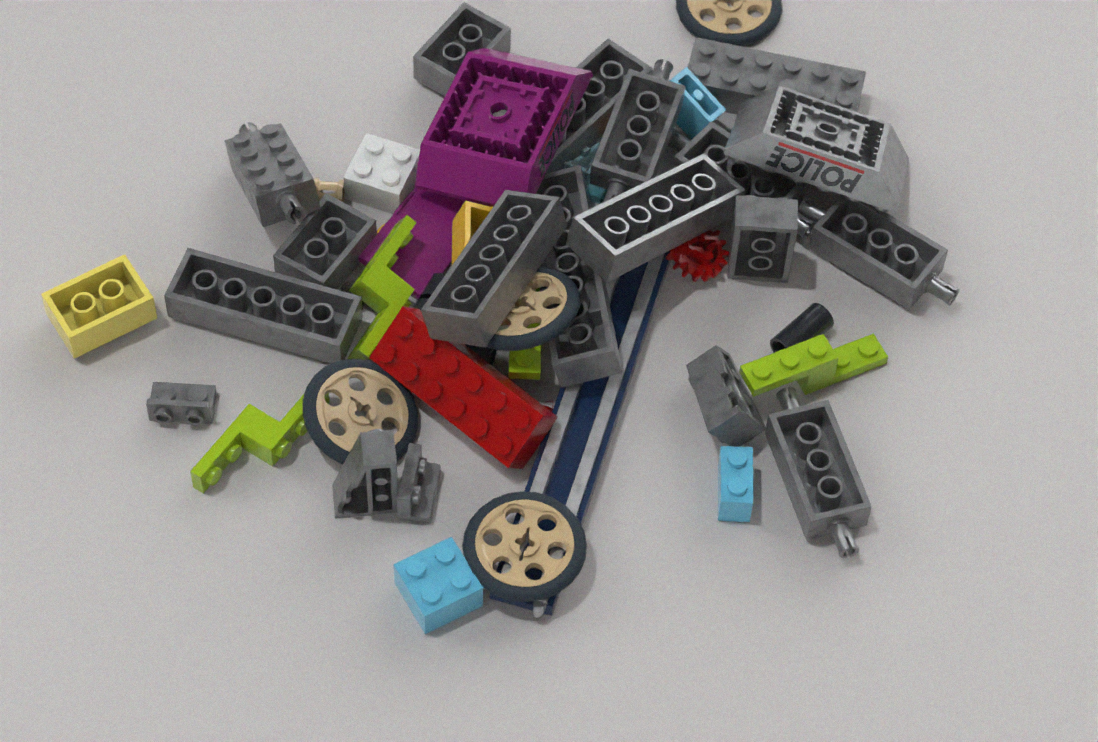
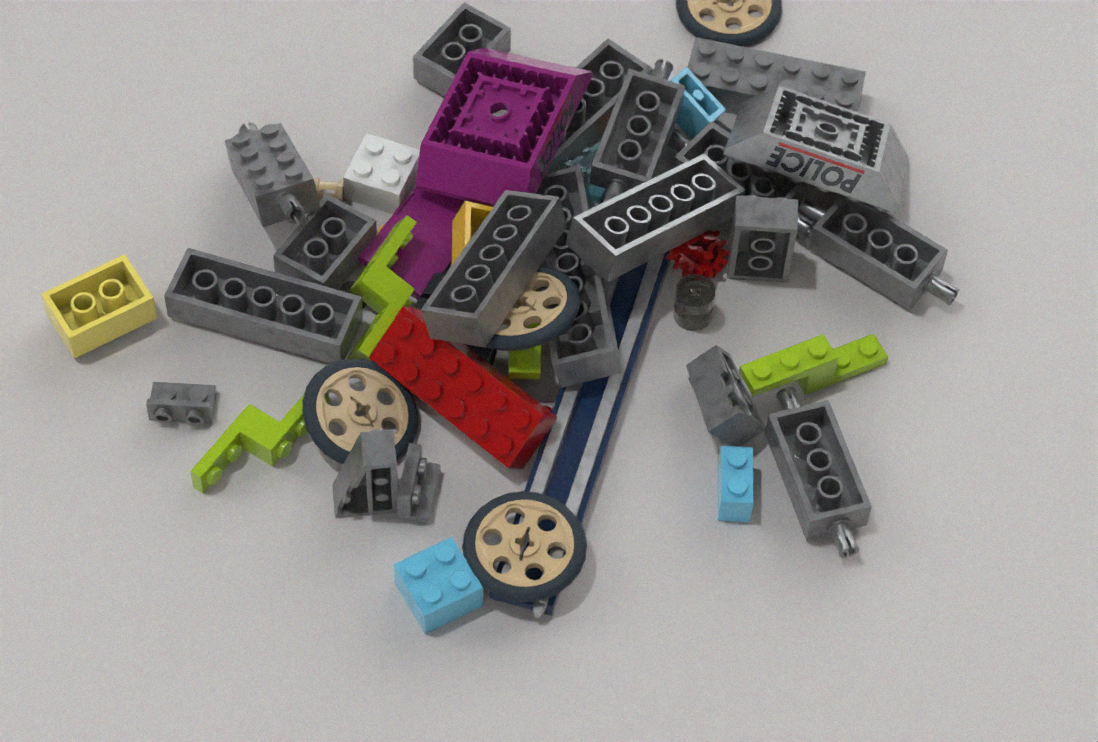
black pin [770,303,834,353] -> none
none -> clear smoke wheel [673,274,716,331]

